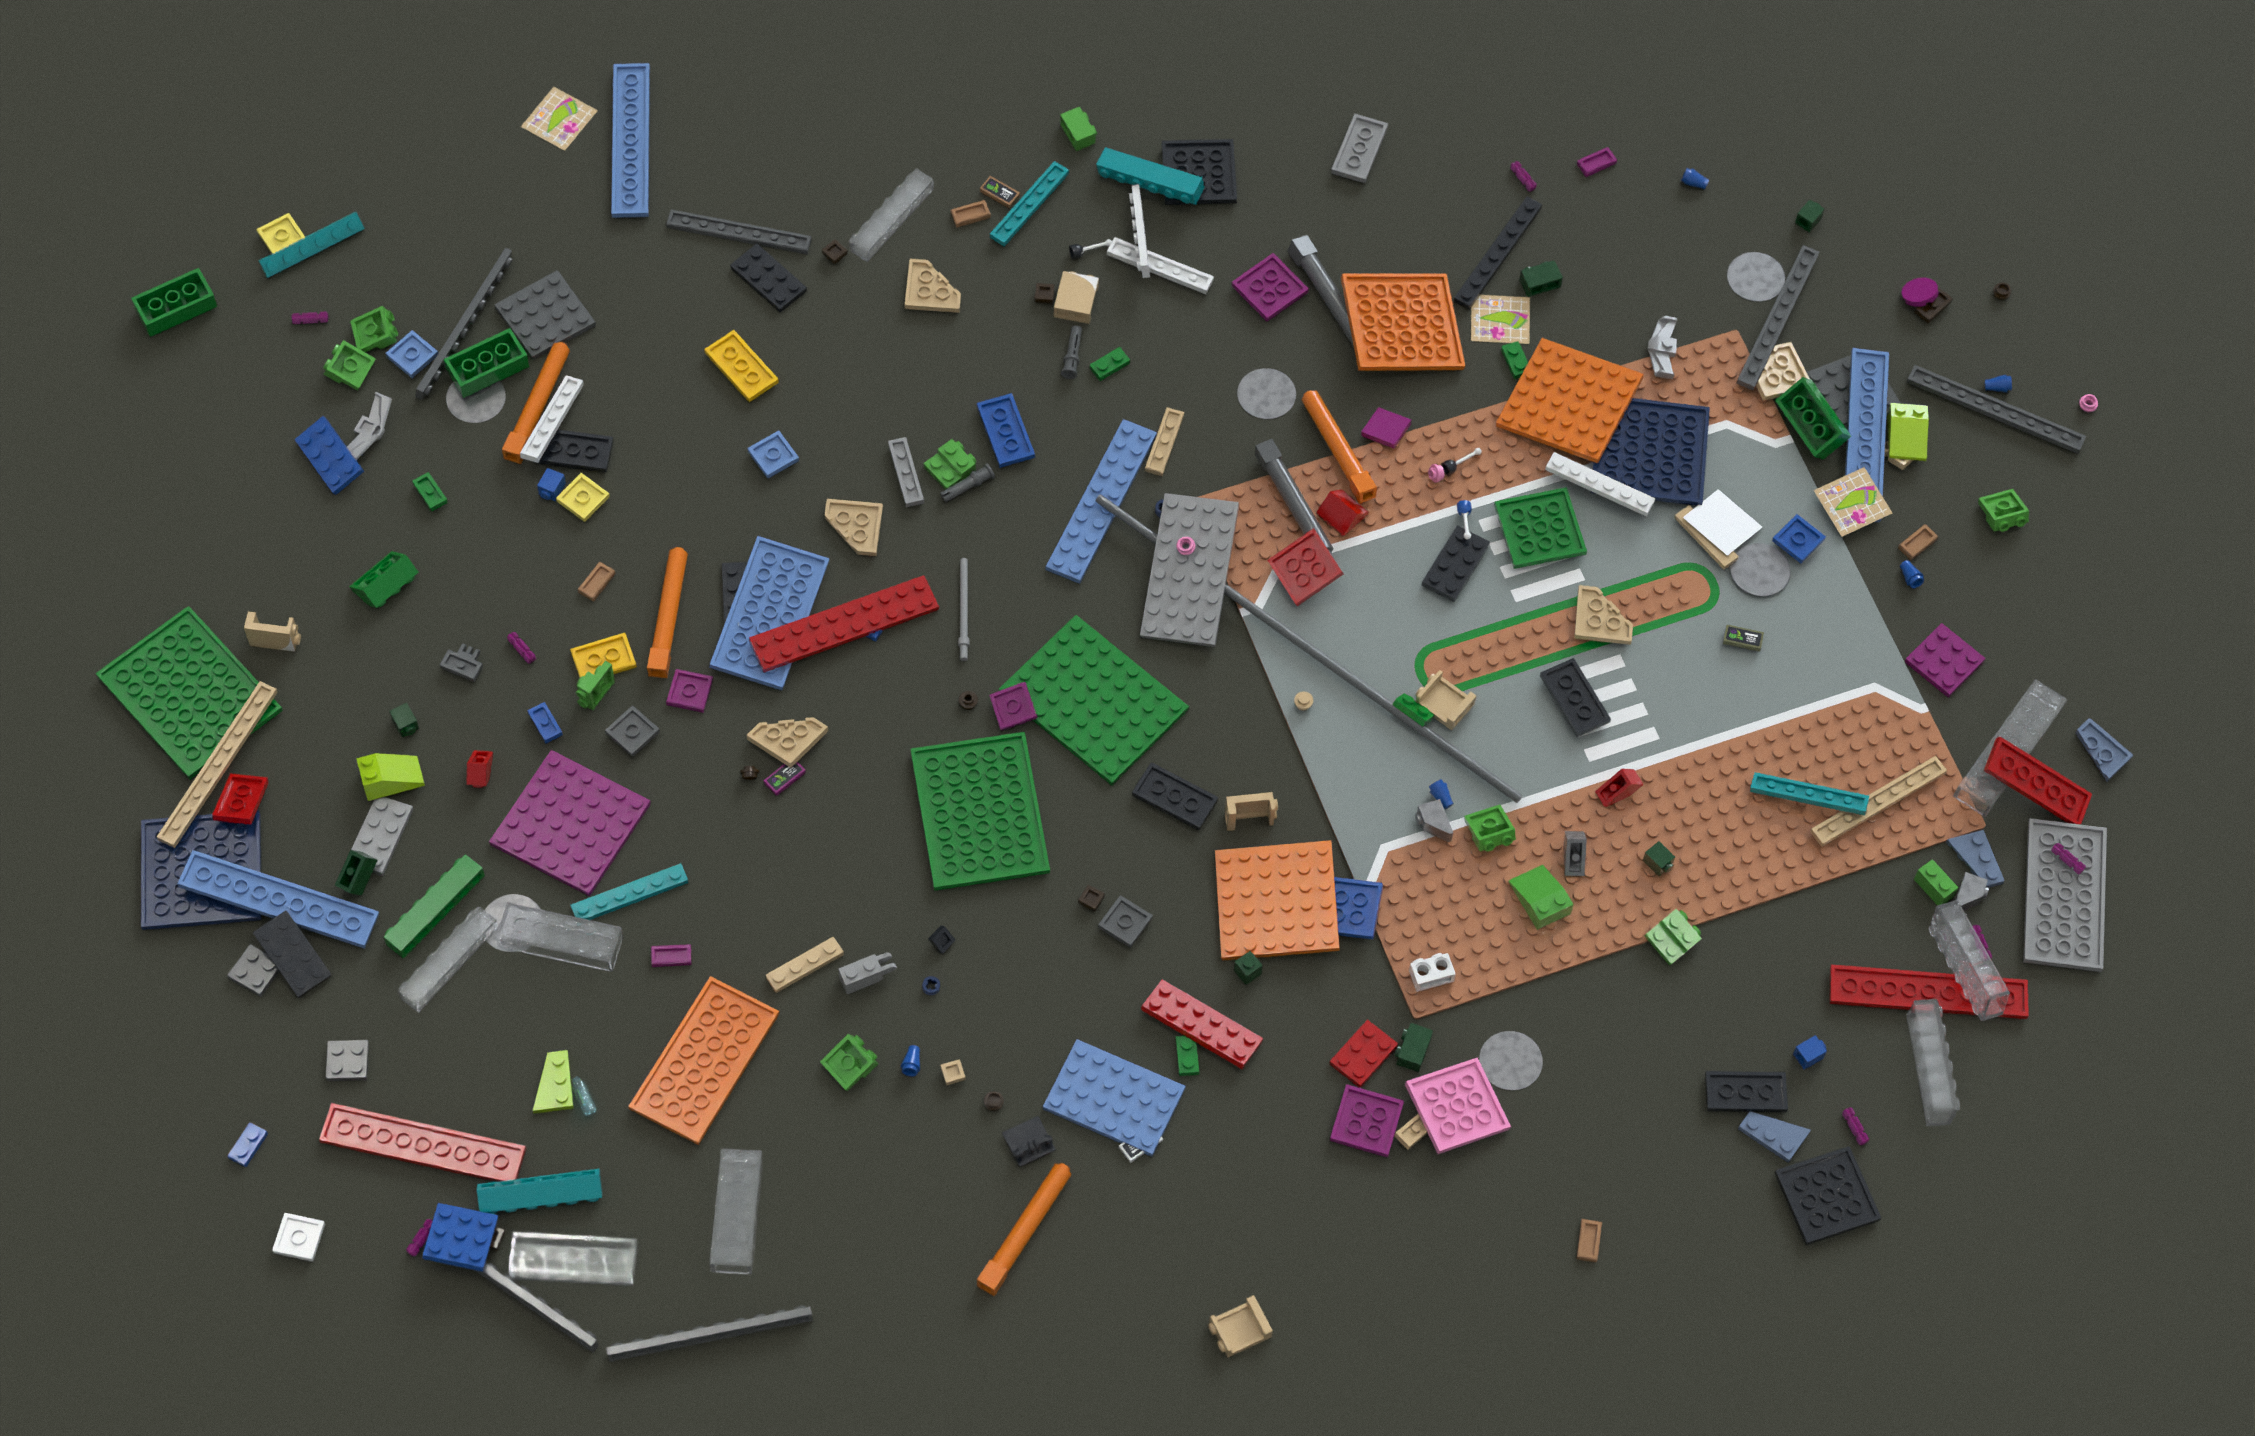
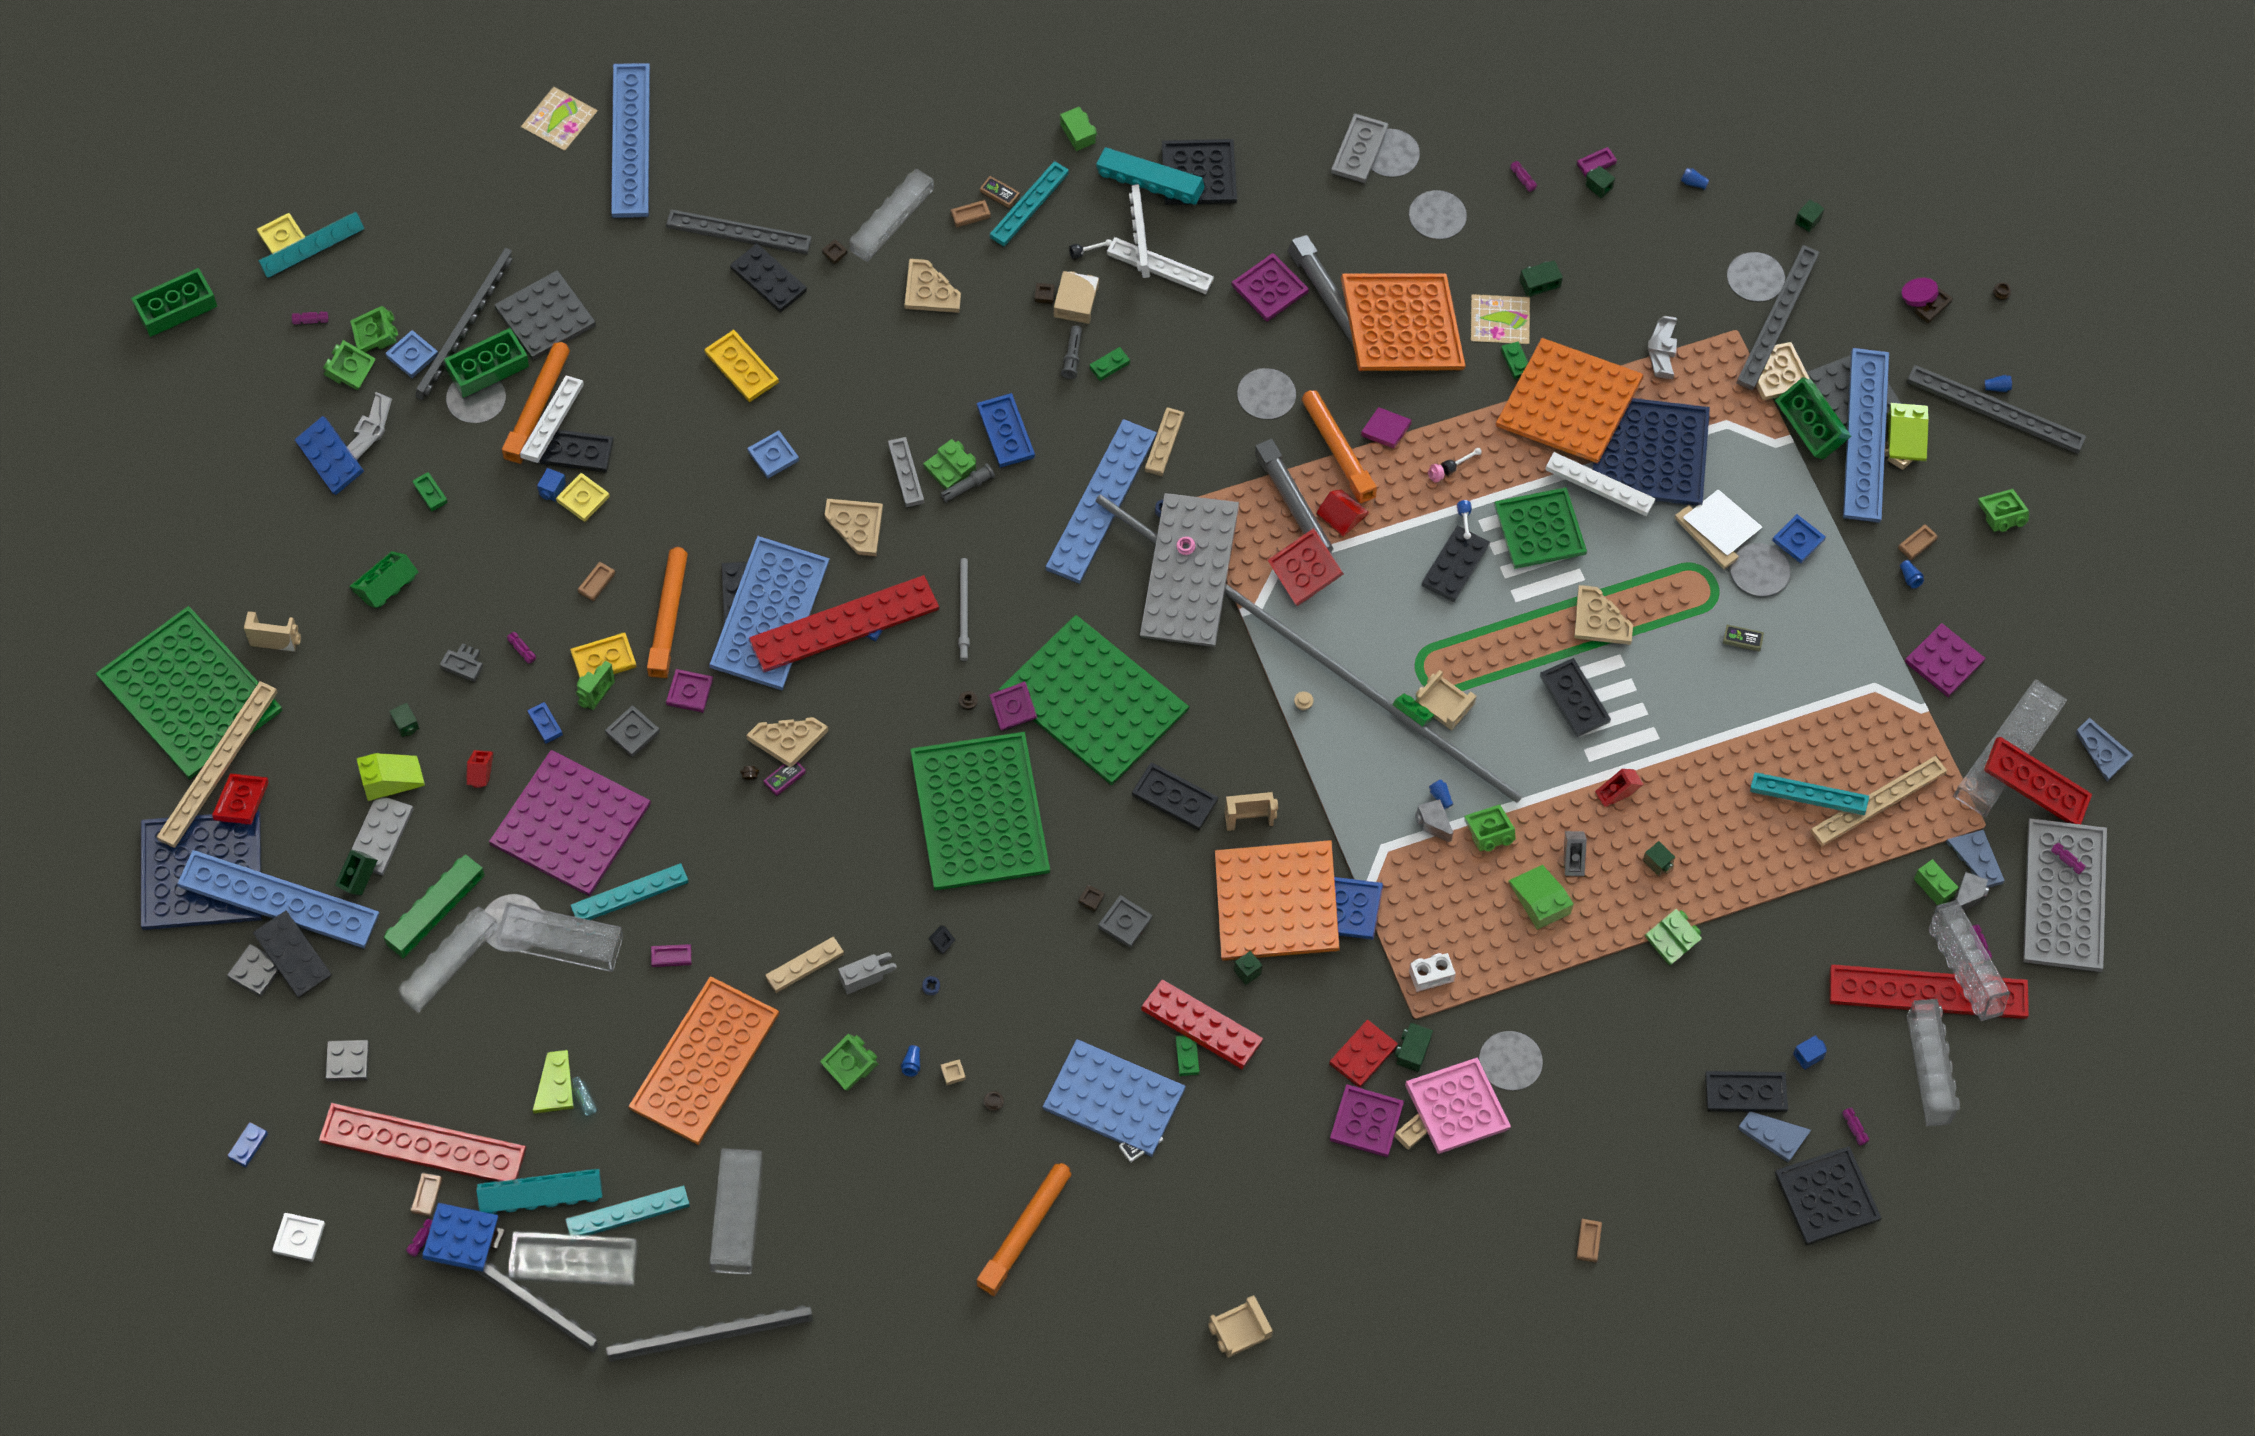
black hinge [1002,1116,1056,1167] -> none
black plate [1454,196,1542,310] -> none
sticker [1814,467,1892,537] -> none
bright pink plate [2079,394,2098,412] -> none
none -> tile [411,1173,442,1217]
none -> plate [566,1186,690,1240]
none -> flat silver sticker [1371,129,1420,177]
none -> flat silver sticker [1409,190,1467,239]
none -> dark green brick [1585,165,1615,198]

